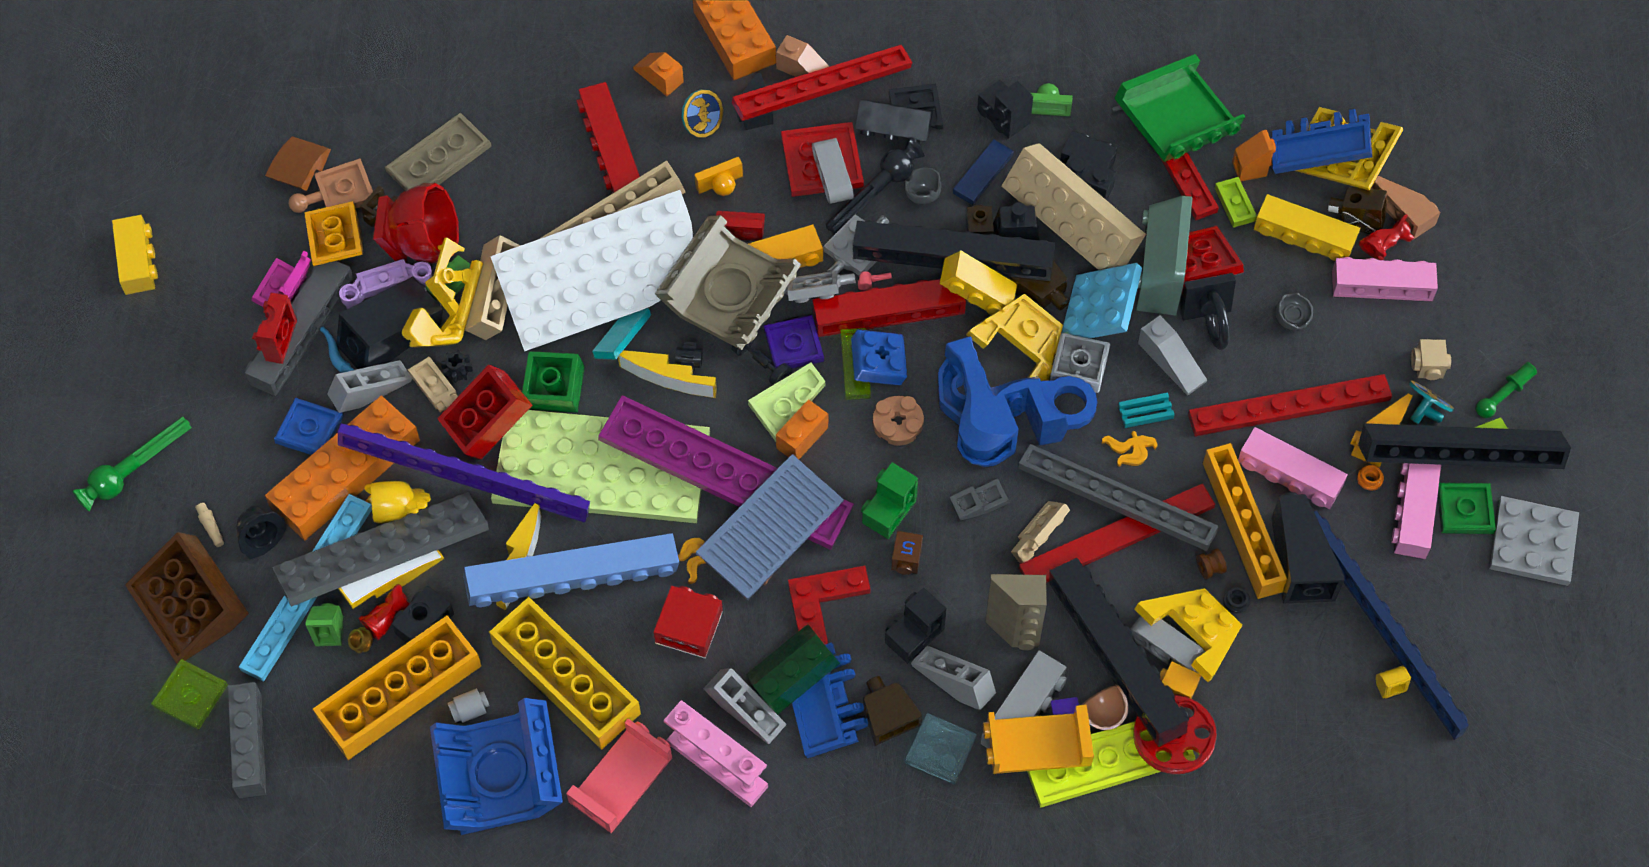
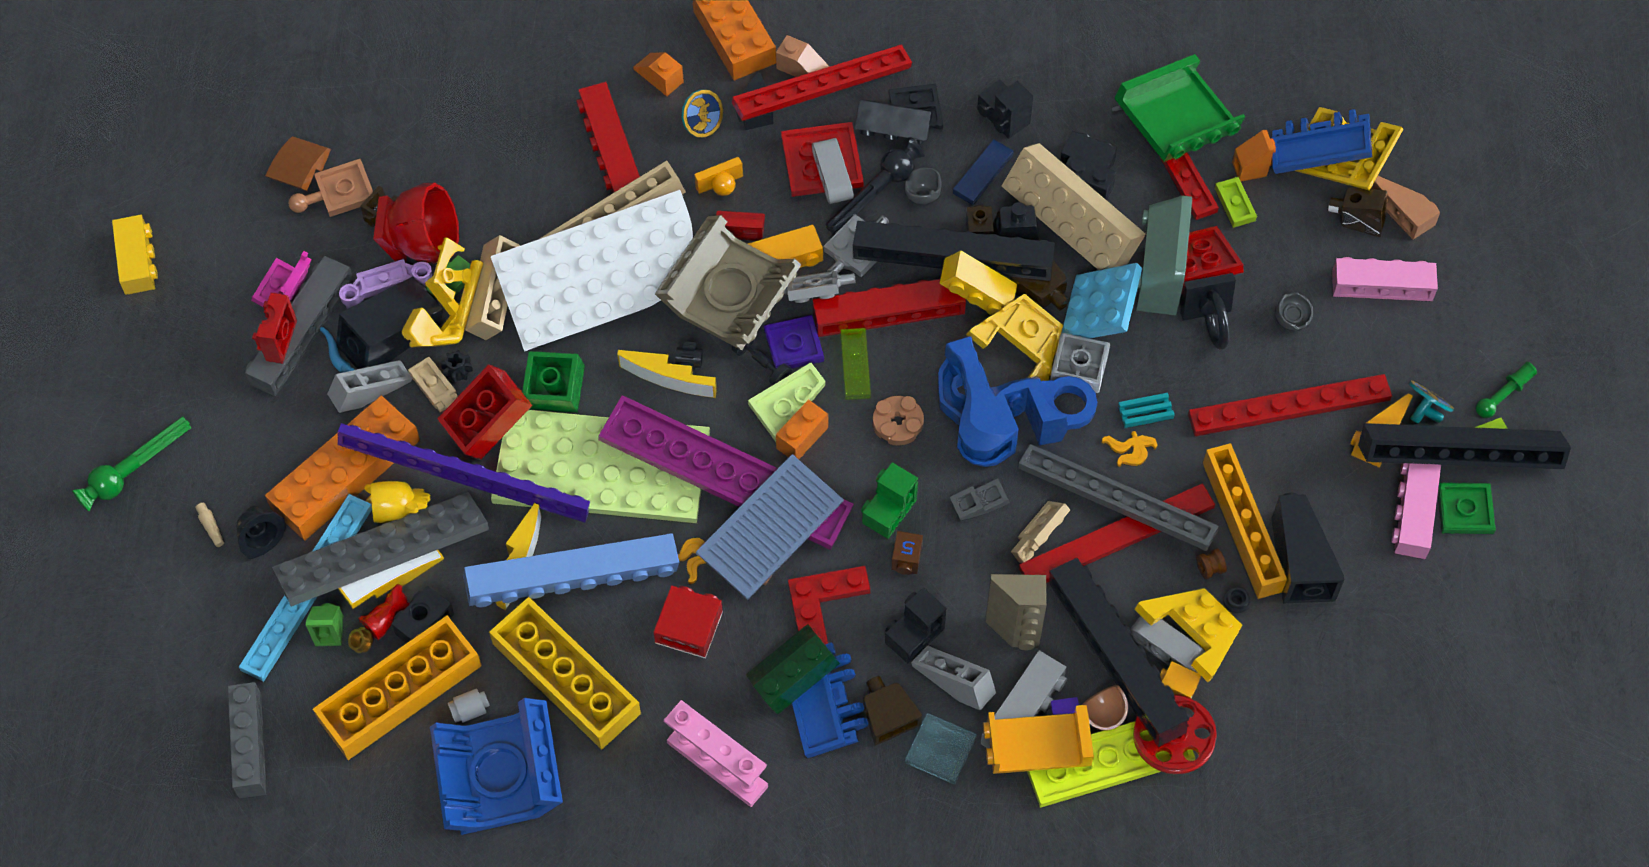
reddish brown slope [125,532,249,664] -> none
clear neon green plate [151,659,228,730] -> none
blue plate [274,398,343,455] -> none
light orange slope [304,201,363,266] -> none
dark tan tile [385,113,492,191] -> none
coral panel [566,719,672,833] -> none
teal tile [592,308,651,359] -> none
light grey slope [703,668,787,744] -> none
blue brick [851,329,907,385] -> none
coral hand [858,271,892,291] -> none
bright green tile [1031,83,1072,116] -> none
light grey slope [1138,315,1207,396] -> none
bright pink brick [1238,427,1348,509] -> none
yellow brick [1254,194,1360,261] -> none
dark blue plate [1314,510,1469,740] -> none
orange plate [1357,465,1384,490] -> none
red animal [1359,214,1414,260] -> none
yellow brick [1376,666,1411,699] -> none
tan brick [1411,339,1451,380] -> none
light grey plate [1489,496,1579,586] -> none

